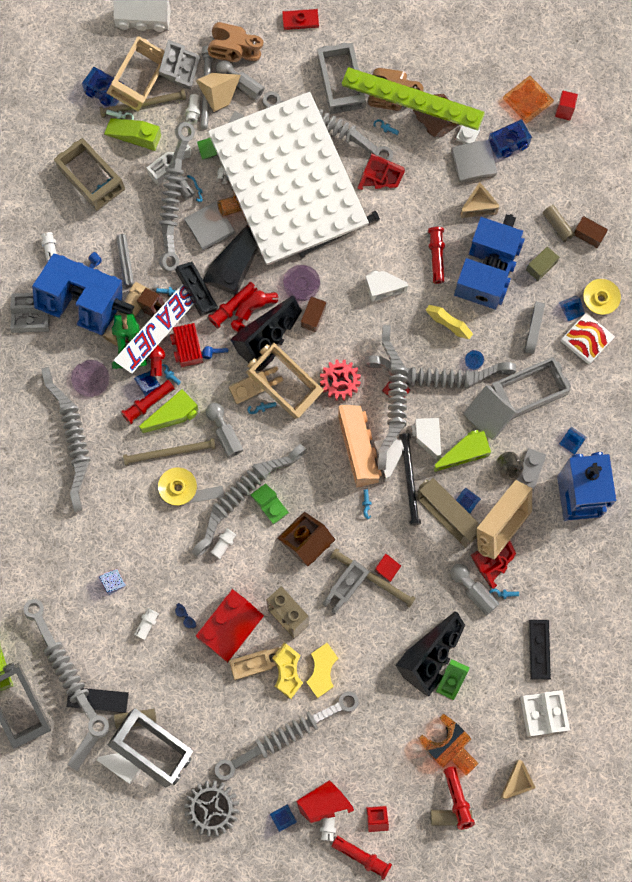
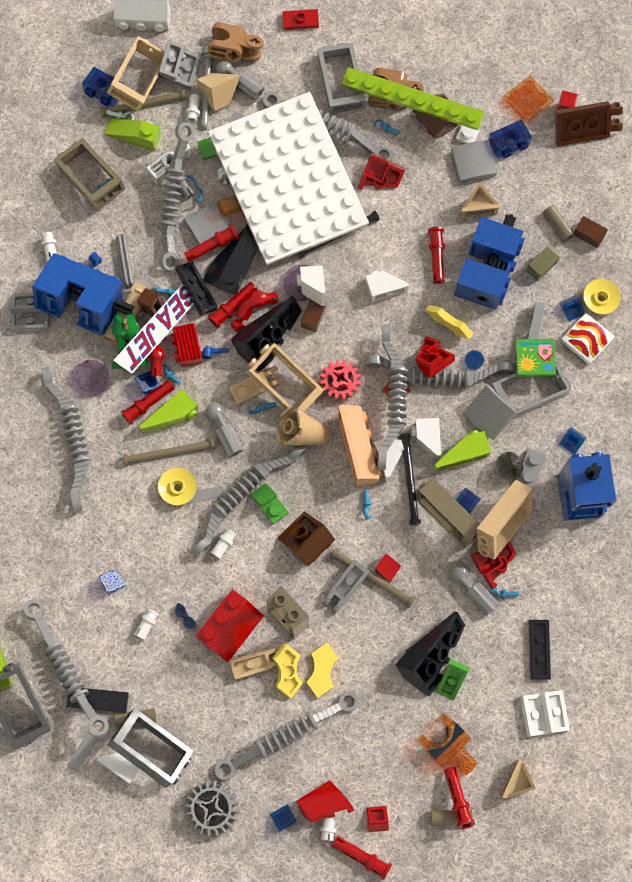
none -> red pin [184,224,239,263]
none -> tan cone [276,407,330,446]
none -> white slope [297,266,326,306]
none -> red slope [416,336,455,378]
none -> bright green tile [516,339,556,377]
none -> reddish brown tile [555,101,623,146]

